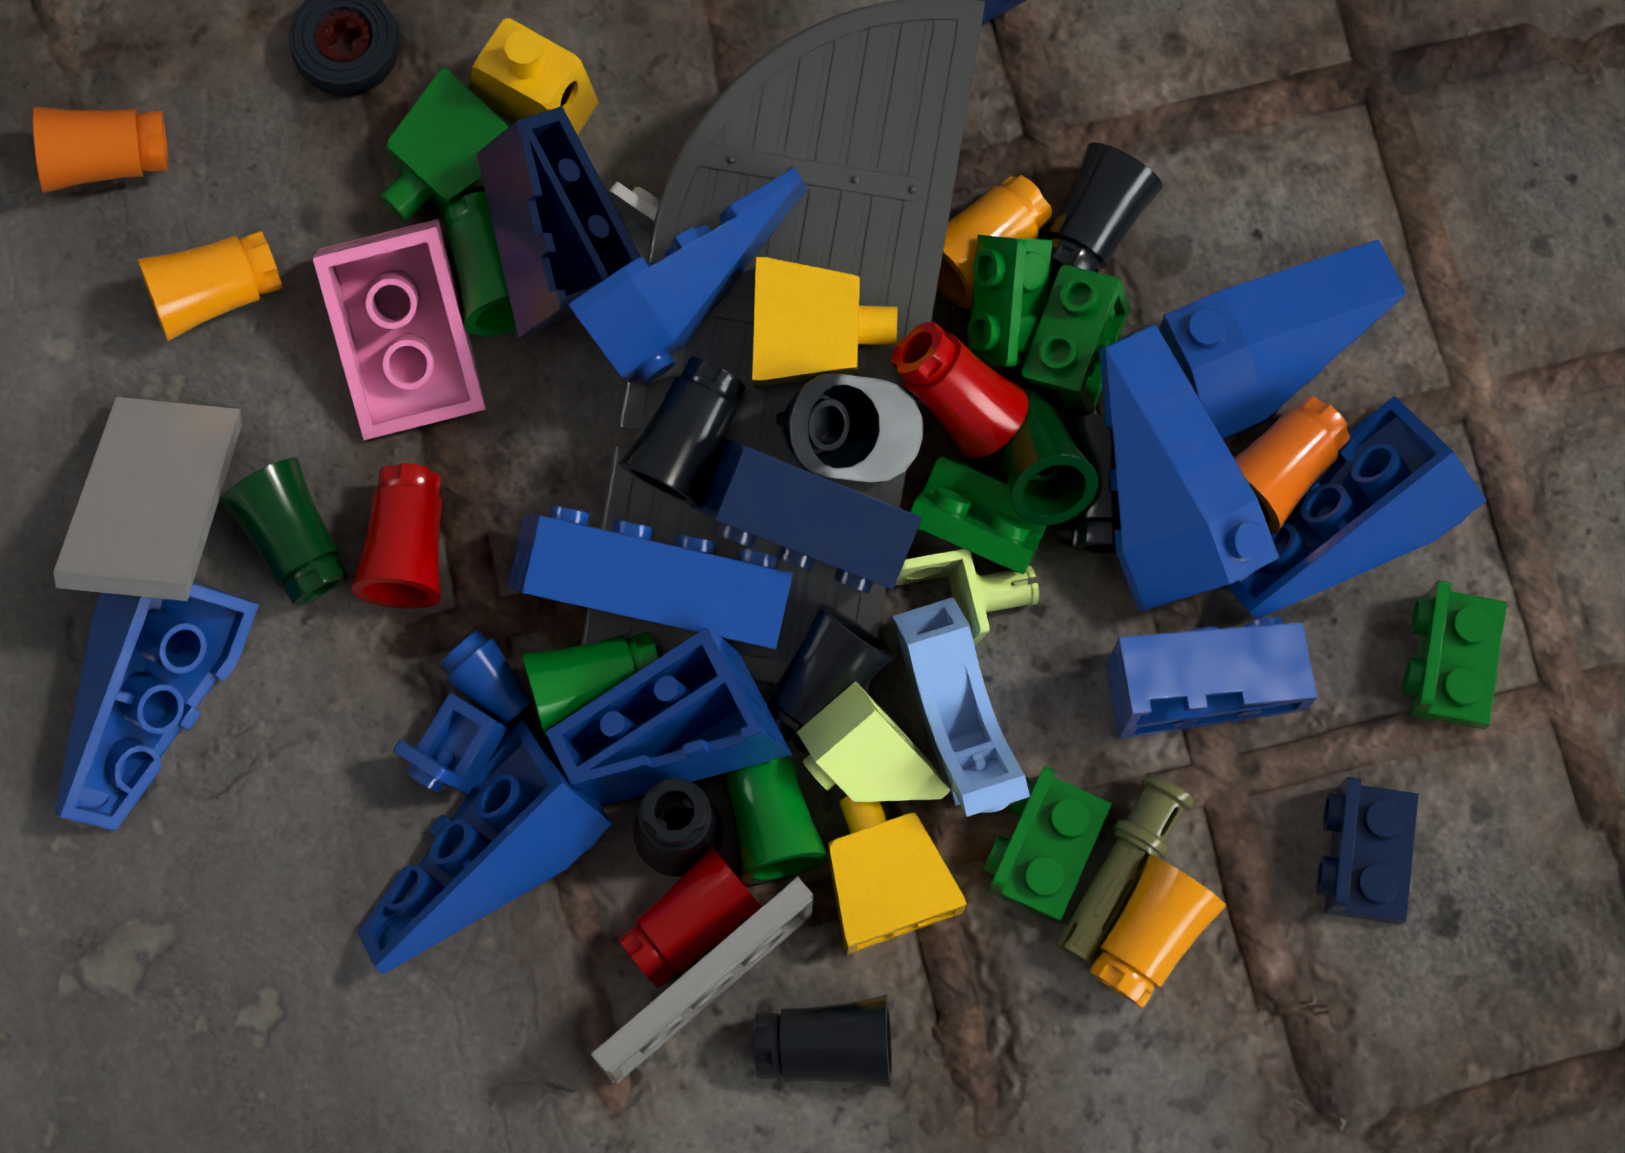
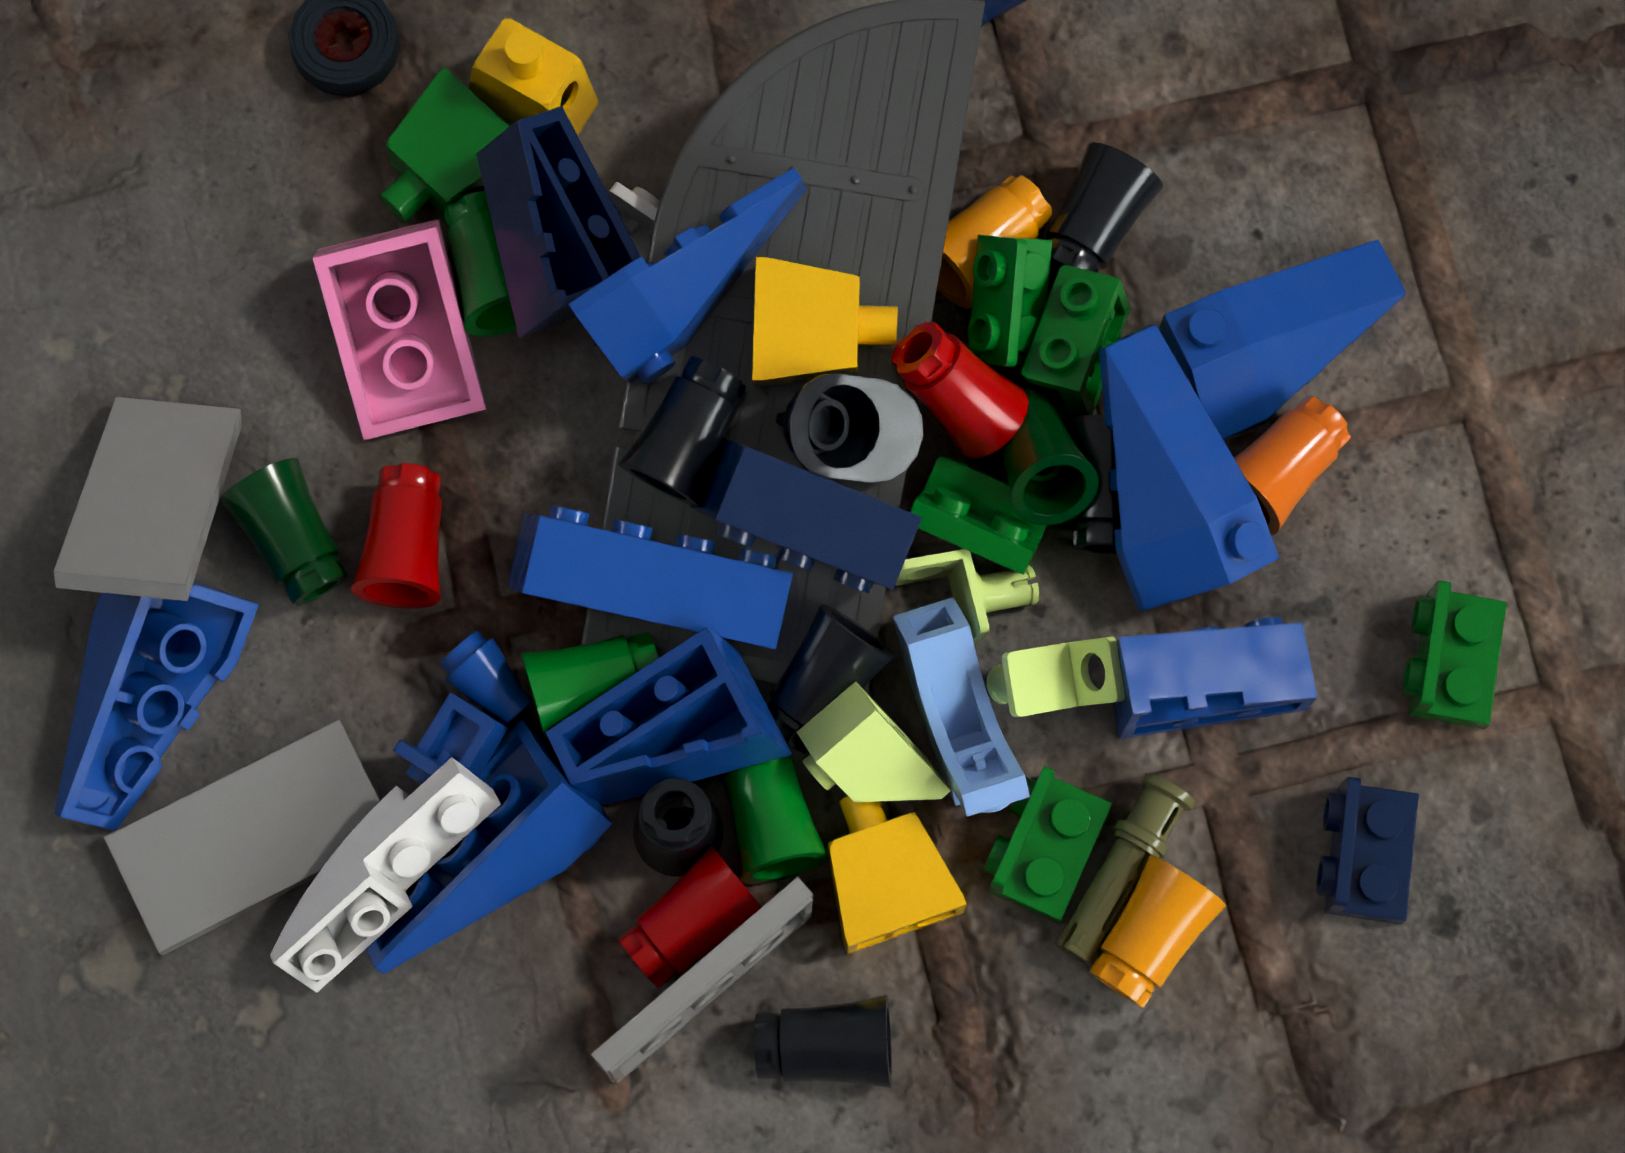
orange plant [33,106,169,193] -> none
light orange plant [137,231,282,342] -> none
blue wedge [1226,396,1487,620] -> none
none -> light grey tile [104,719,381,956]
none -> white slope [270,757,501,993]
none -> yellowish green bracket [987,636,1125,717]

